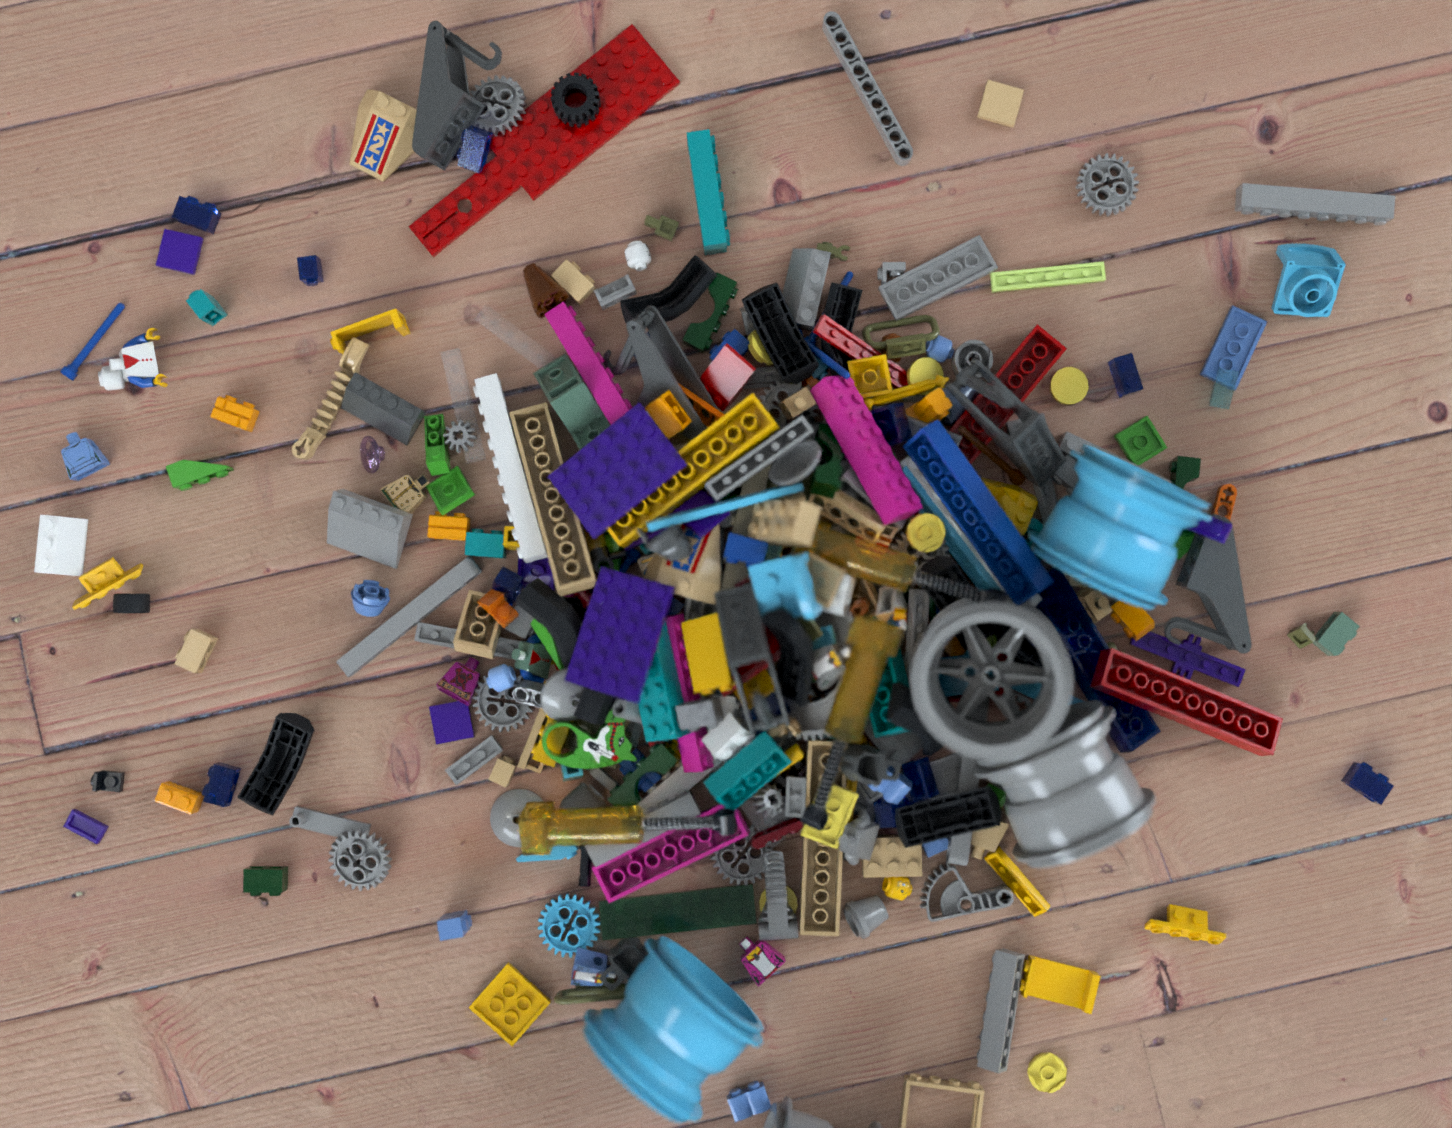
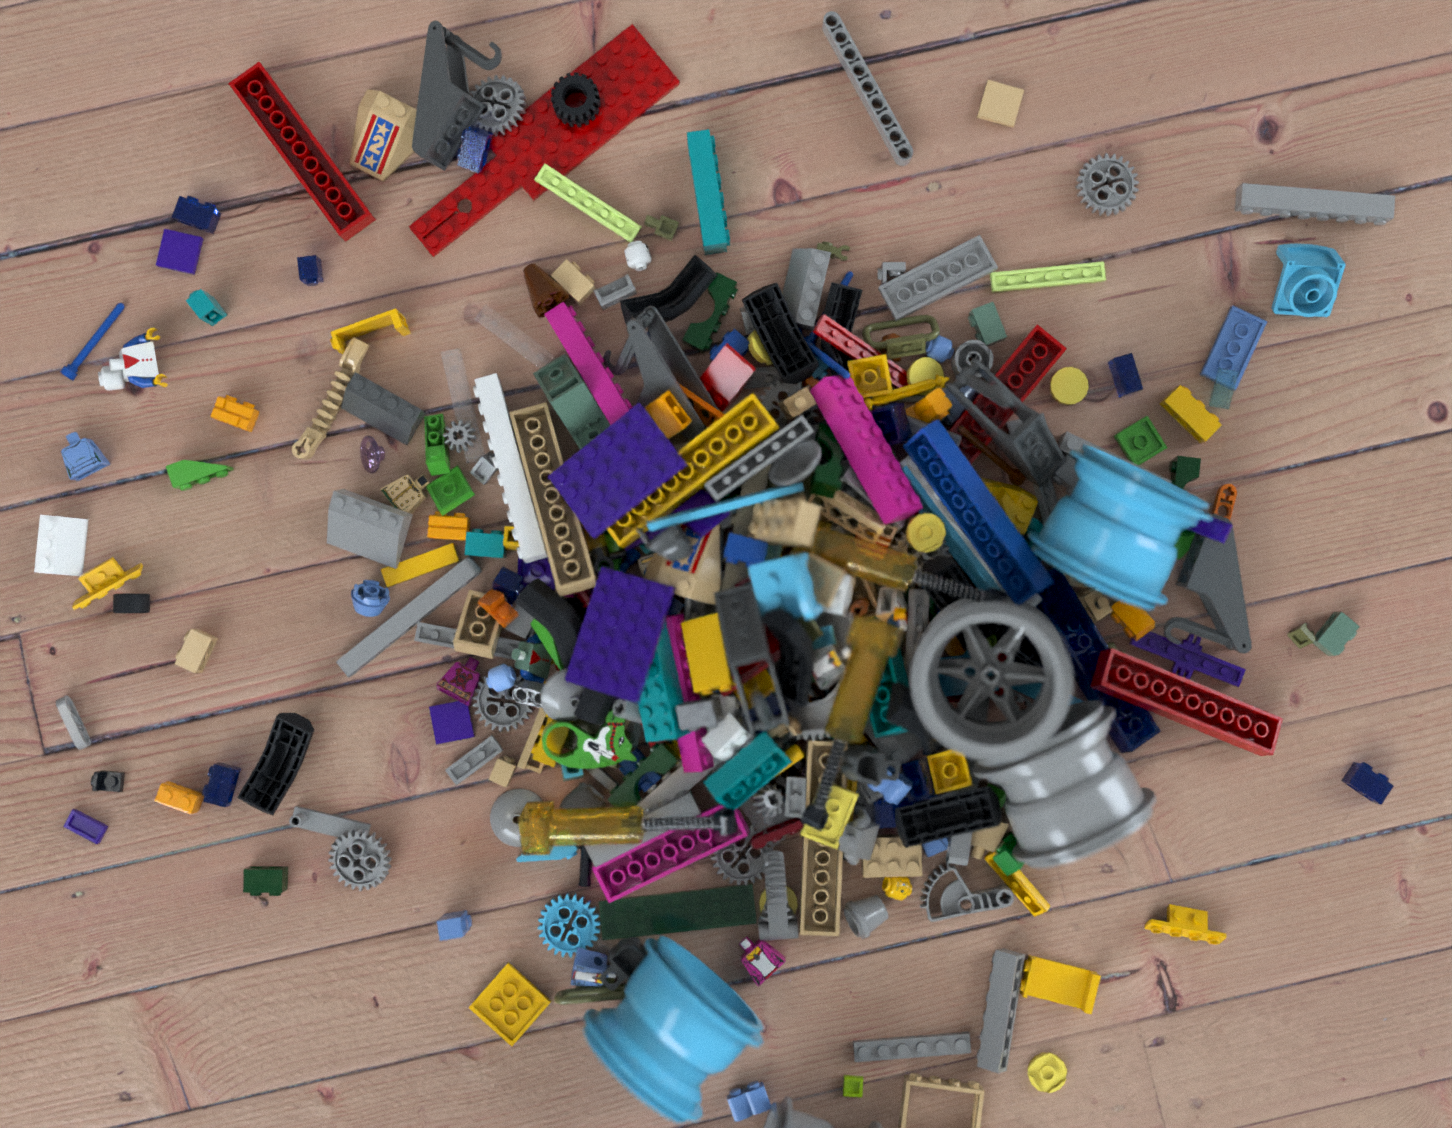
none -> light grey beam [56,695,91,750]
none -> red brick [228,61,376,242]
none -> yellow tile [380,543,460,587]
none -> light grey bracket [470,452,498,485]
none -> yellowish green tile [534,163,642,243]
none -> lime tile [842,1075,863,1098]
none -> light grey plate [853,1032,971,1062]
none -> yellow slope [927,750,973,795]
none -> sand green brick [968,302,1007,347]
none -> green brick [992,832,1025,876]
none -> yellow brick [1159,385,1222,443]

